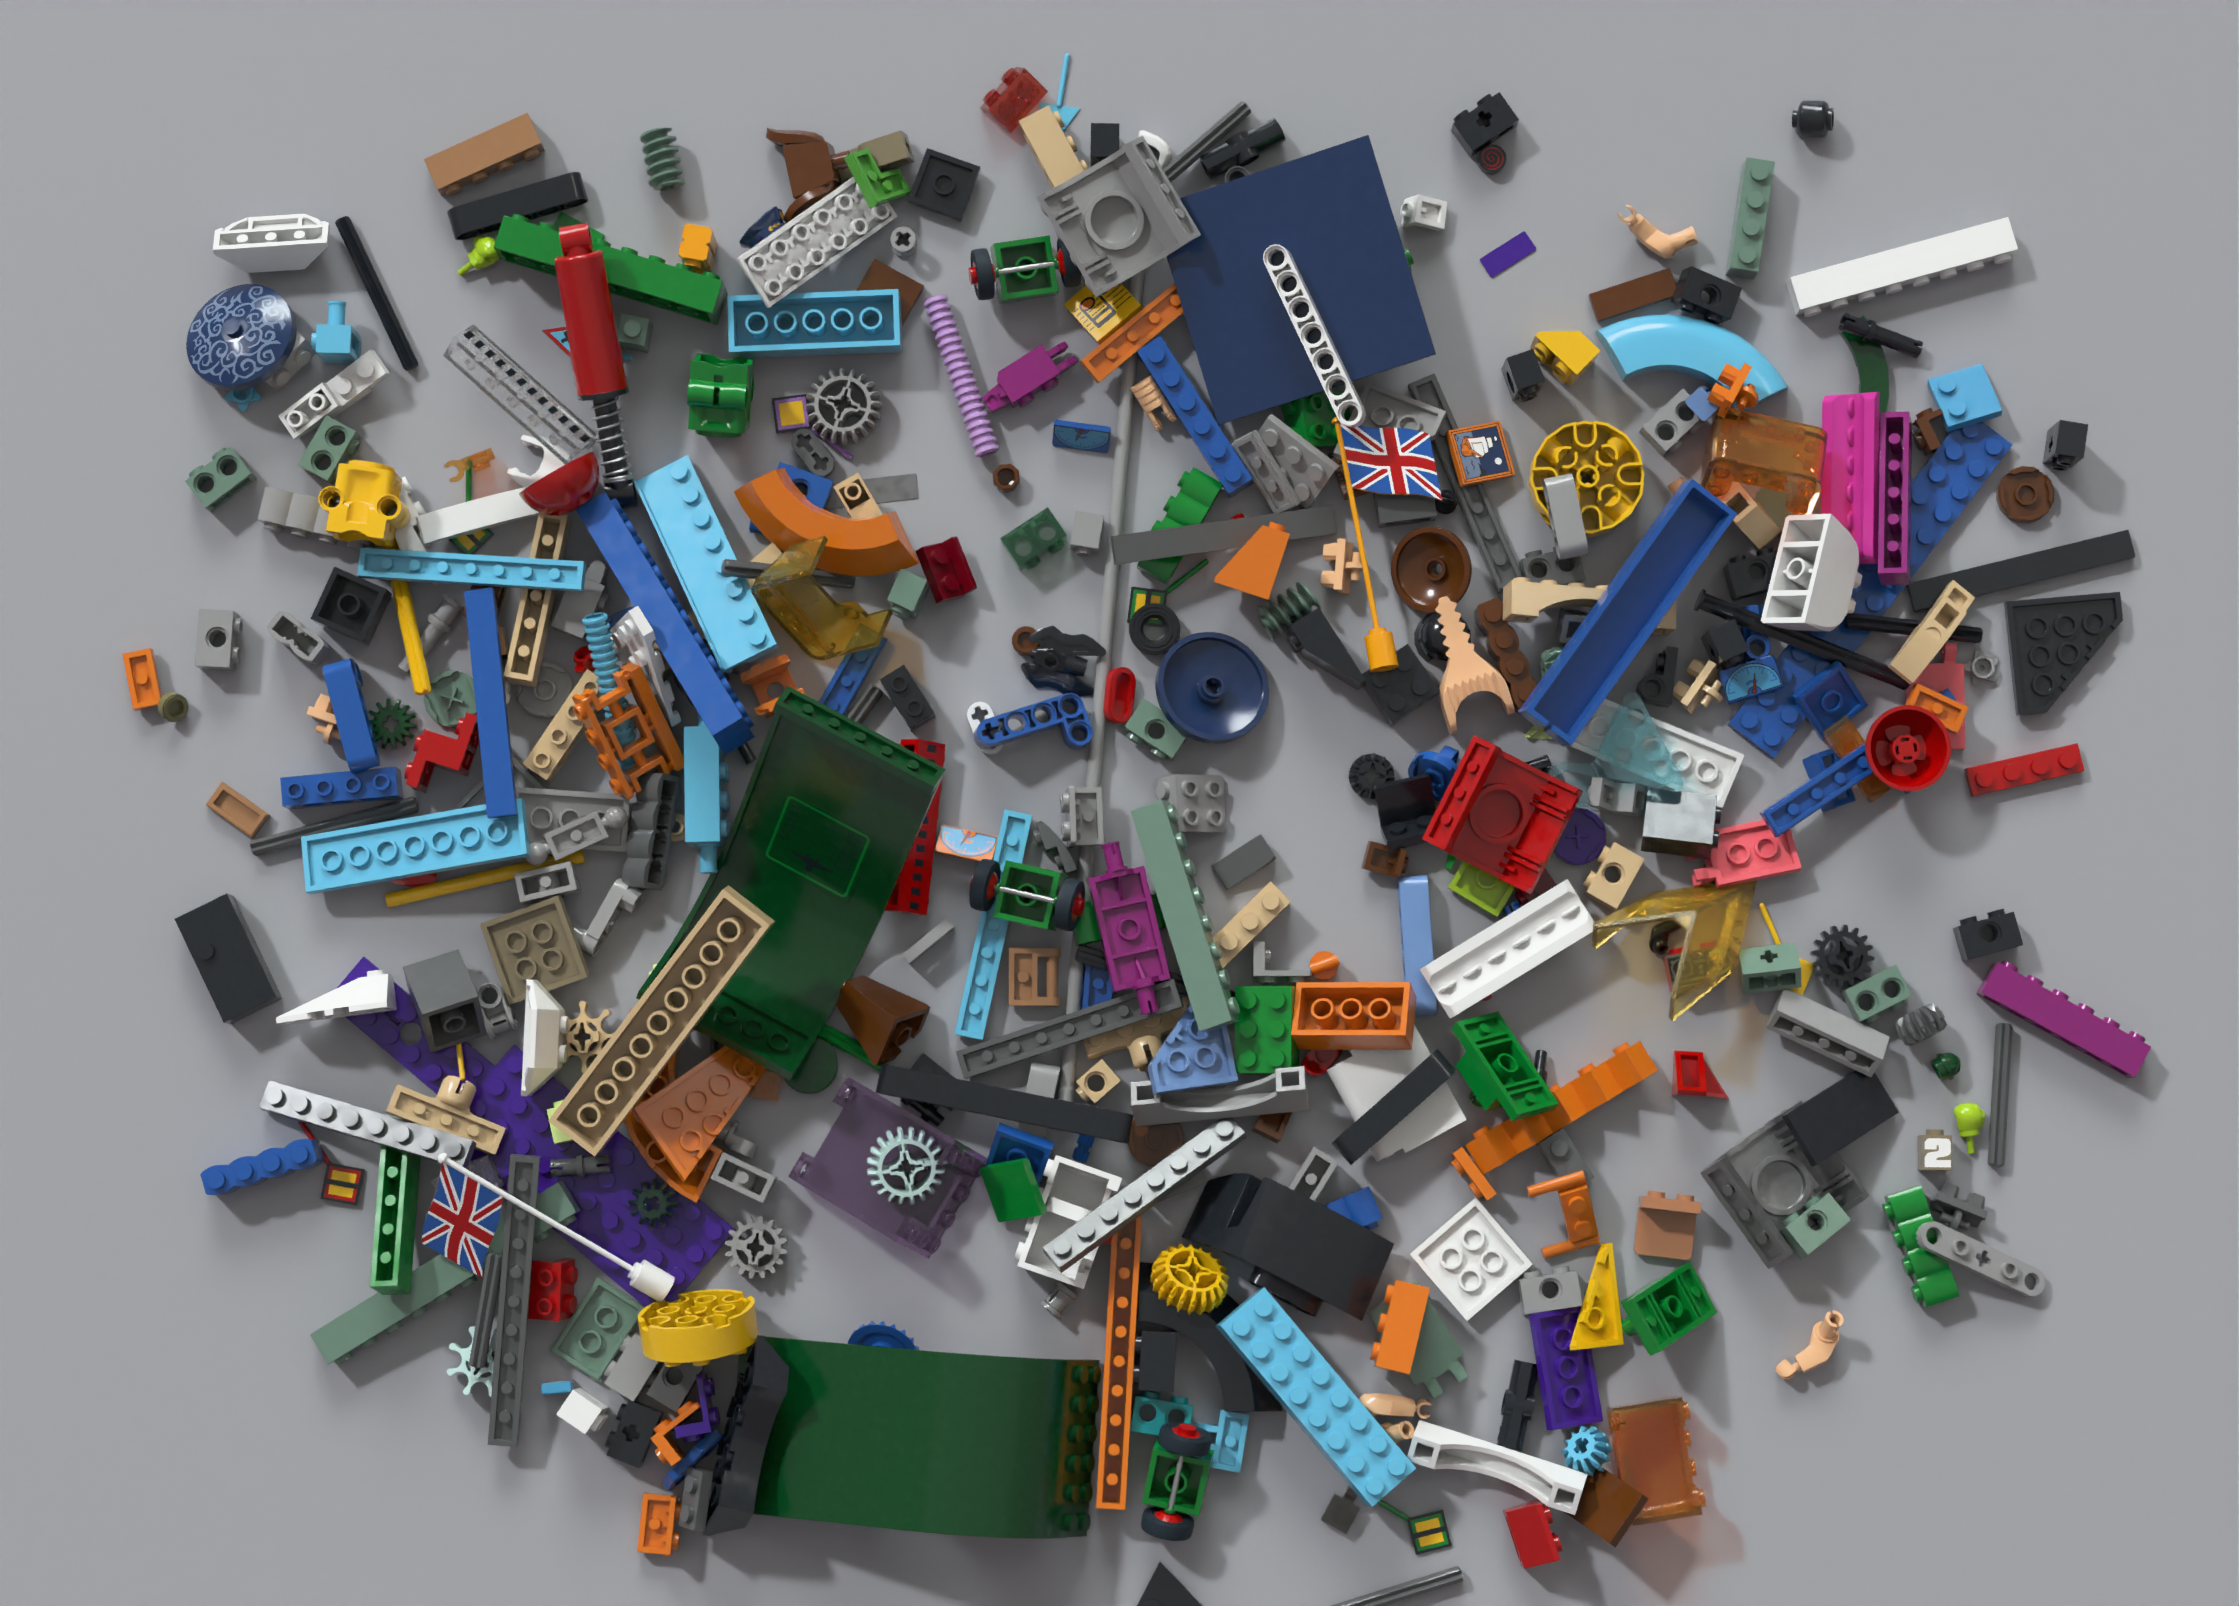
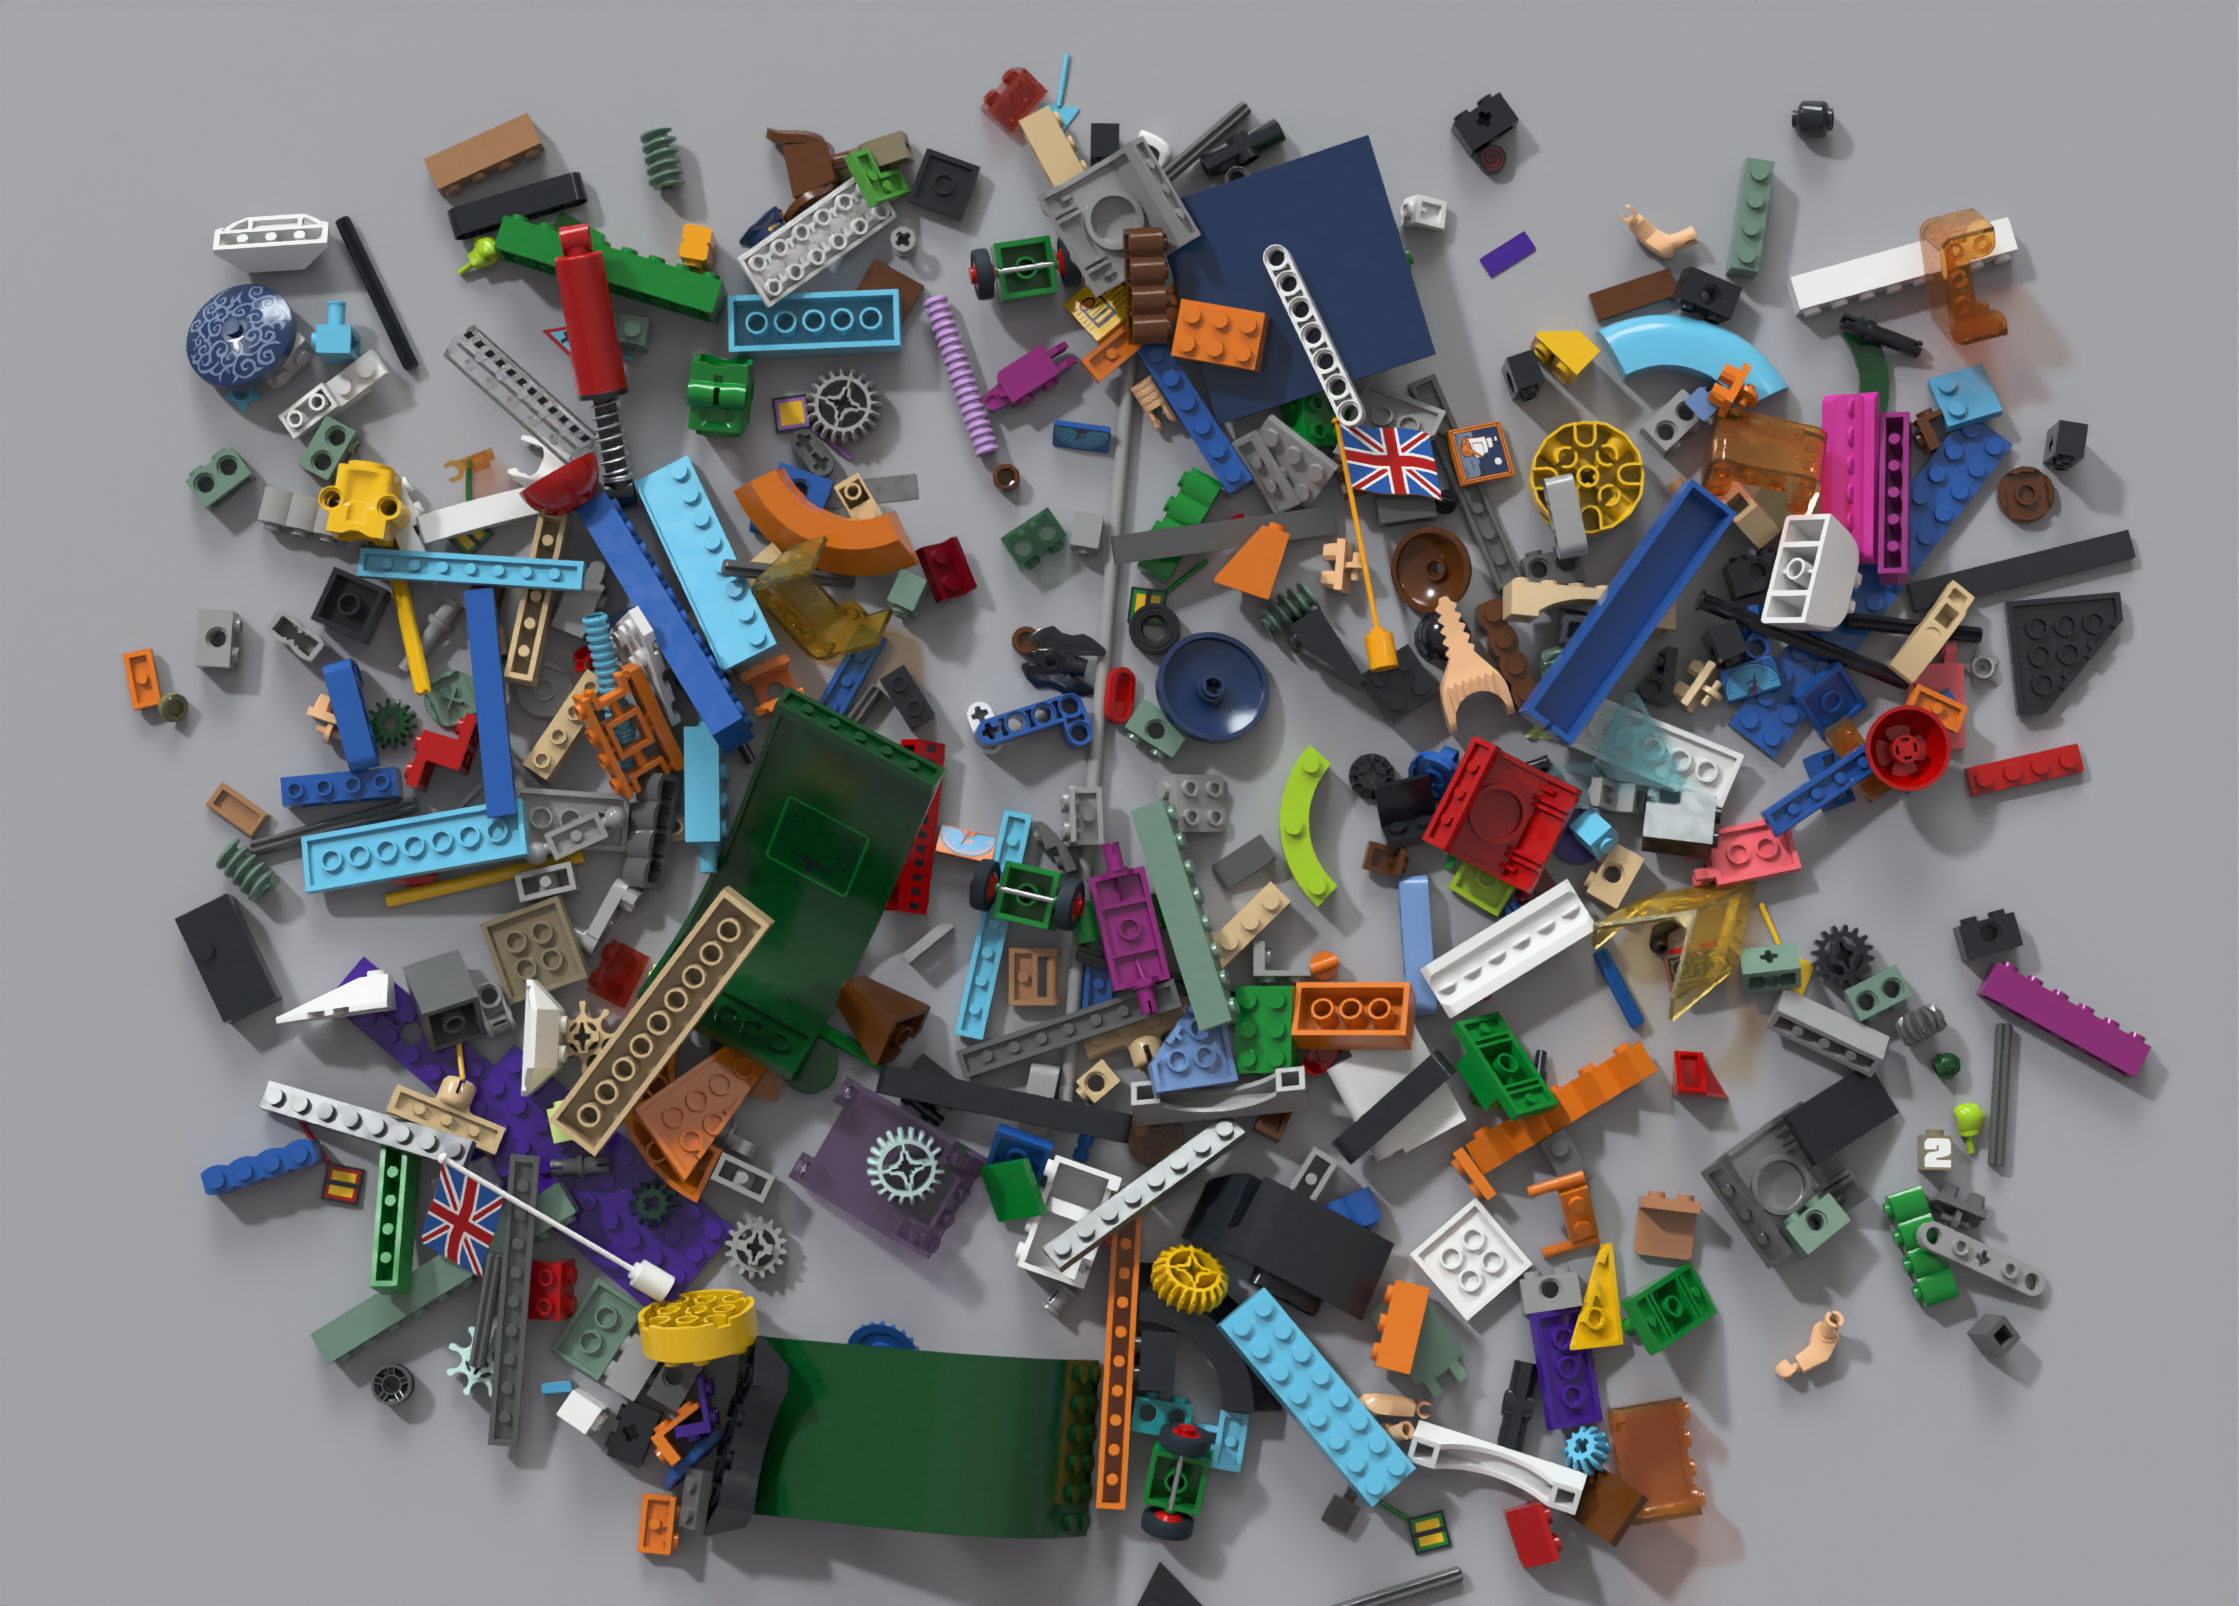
none -> sand green piece [216,838,280,902]
none -> black wheel [371,1364,415,1405]
none -> clear red bracket [587,939,650,1009]
none -> reddish brown brick [1123,227,1172,345]
none -> orange brick [1171,299,1270,373]
none -> lime brick [1279,745,1337,910]
none -> medium azure brick [1569,807,1619,860]
none -> blue axle [1593,948,1645,1028]
none -> clear orange windscreen [1919,208,2008,345]
none -> dark grey brick [1967,1314,2021,1357]

